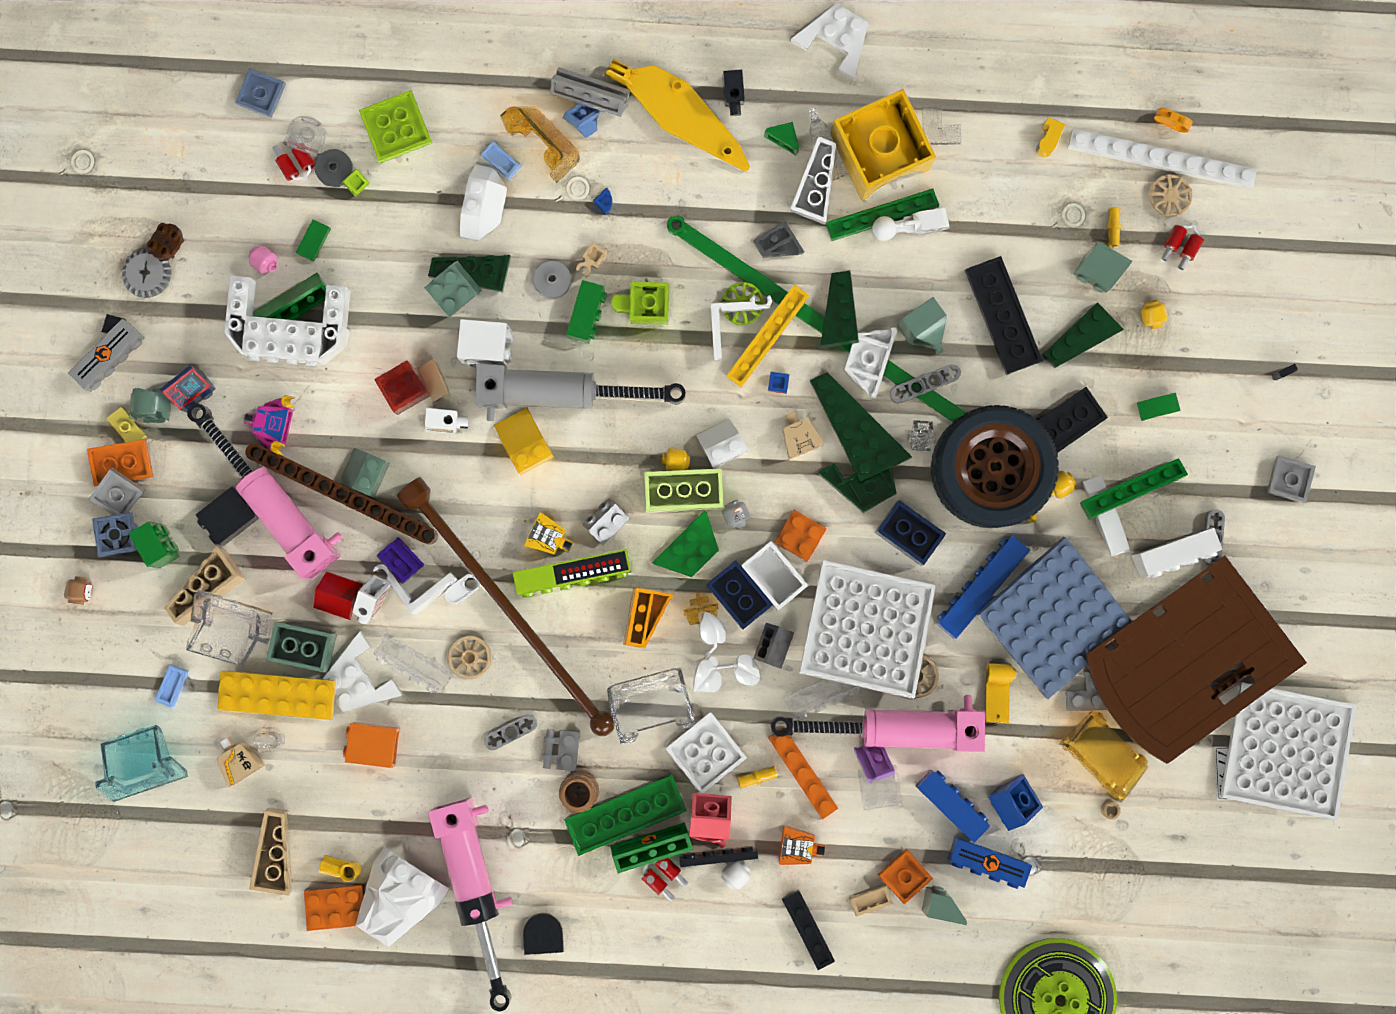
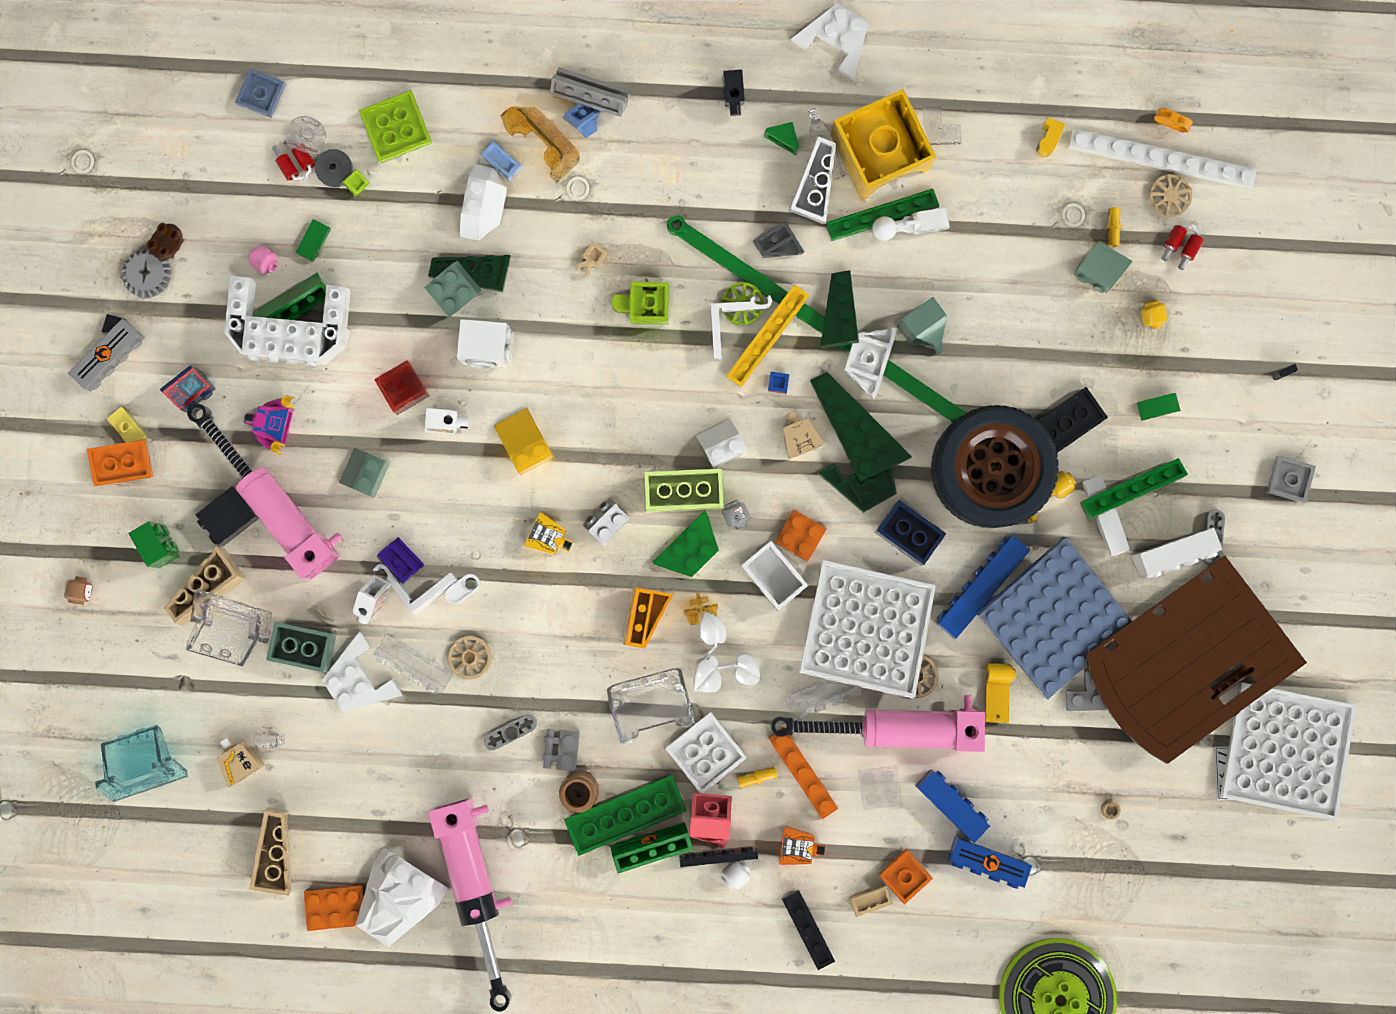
light grey plate [89,467,145,515] -> none
sand blue piece [92,512,138,557] -> none
sand green brick [129,388,171,423] -> none
light blue tile [154,664,189,708] -> none
yellow plate [217,670,336,720] -> none
reddish brown beam [245,443,438,545] -> none
red slope [313,571,363,620] -> none
yellow piece [319,855,362,882] -> none
orange brick [343,722,400,768] -> none
reddish brown piece [397,477,615,737] -> none
tan slope [418,359,451,403] -> none
light grey piece [475,364,686,421] -> none
brick [513,549,632,598] -> none
black tile [523,913,564,955] -> none
light grey plate [533,261,571,299] -> none
green brick [566,280,607,344] -> none
blue tile [593,188,612,215] -> none
yellow wing [605,58,750,172] -> none
red piece [641,858,689,902] -> none
yellow head [661,448,690,471] -> none
dark blue brick [706,560,773,630] -> none
flat silver brick [753,622,794,669] -> none
medium lavender plate [854,744,895,783] -> none
light grey beam [890,364,961,404] -> none
clear brick [907,420,936,451] -> none
sand green slope [922,885,967,925] -> none
black plate [965,256,1043,375] -> none
blue slope [988,774,1043,831] -> none
dark green wing [1042,302,1124,368] -> none
clear yellow windscreen [1059,712,1149,803] -> none

